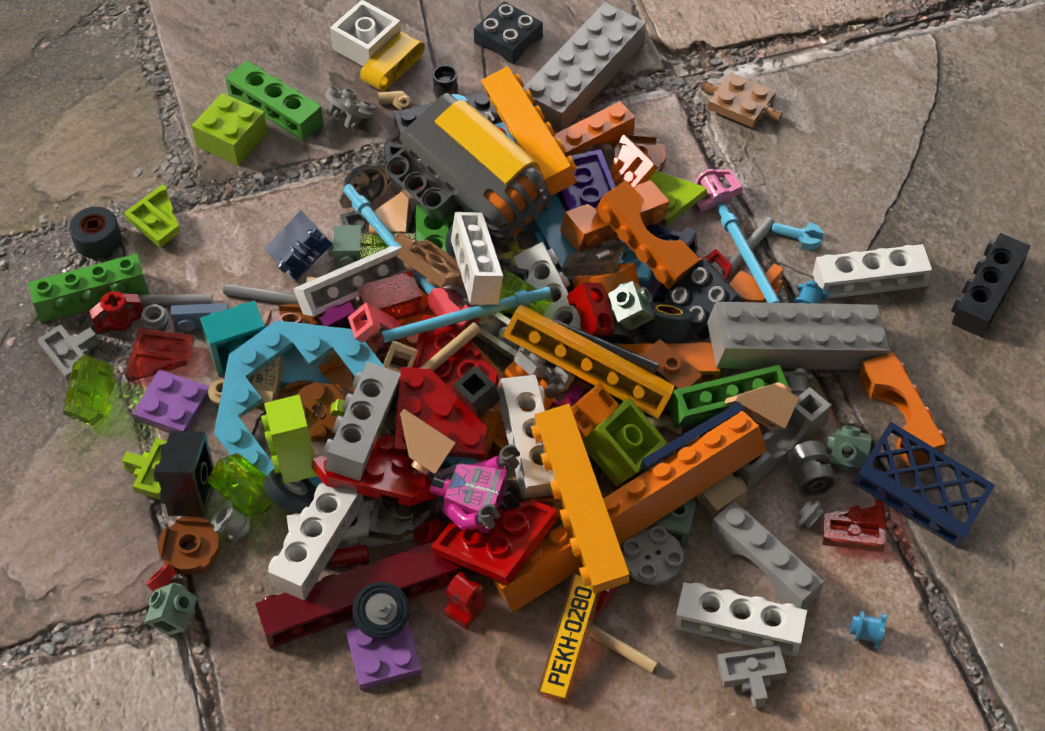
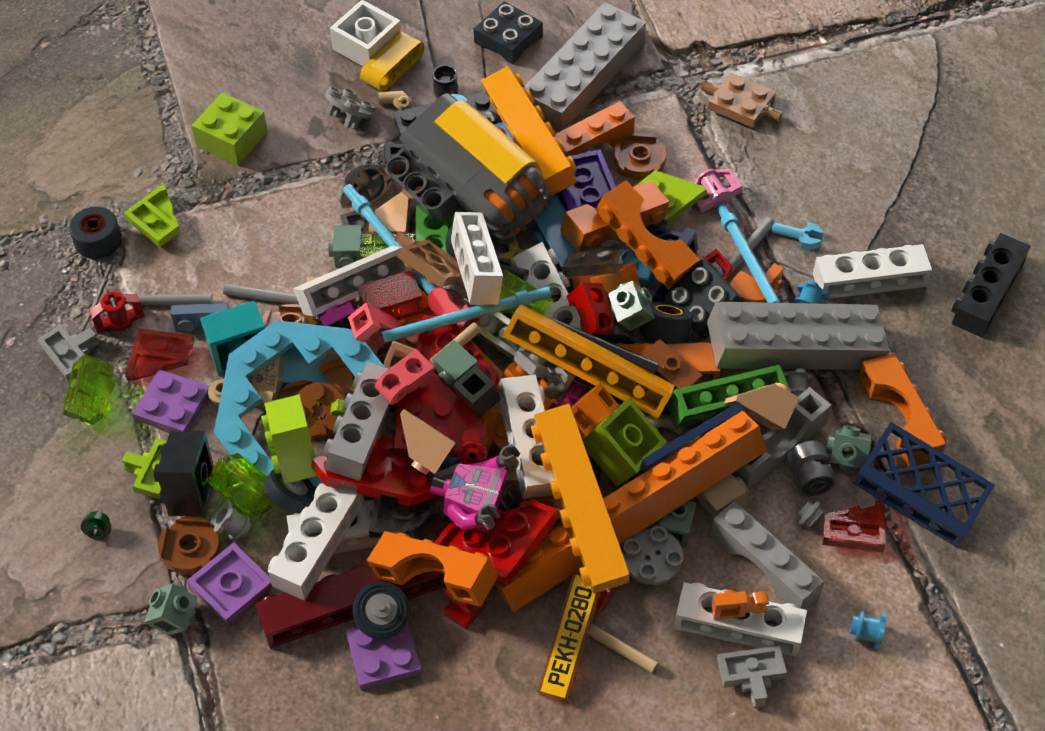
bright green brick [28,254,149,323] -> none
light grey plate [141,304,169,331] -> none
red tile [146,563,177,592] -> none
bright green brick [225,60,324,141] -> none
hinge [264,210,333,282] -> none
red pin [331,543,370,569] -> none
red tile [413,514,445,545] -> none
wing [611,135,659,187] -> none
none -> dark green plate [81,511,112,539]
none -> medium lavender plate [187,542,273,626]
none -> orange arch [367,531,498,607]
none -> coral leg [375,349,434,405]
none -> sand green brick [432,340,480,388]
none -> red plate [457,440,487,465]
none -> orange plate [711,590,769,620]

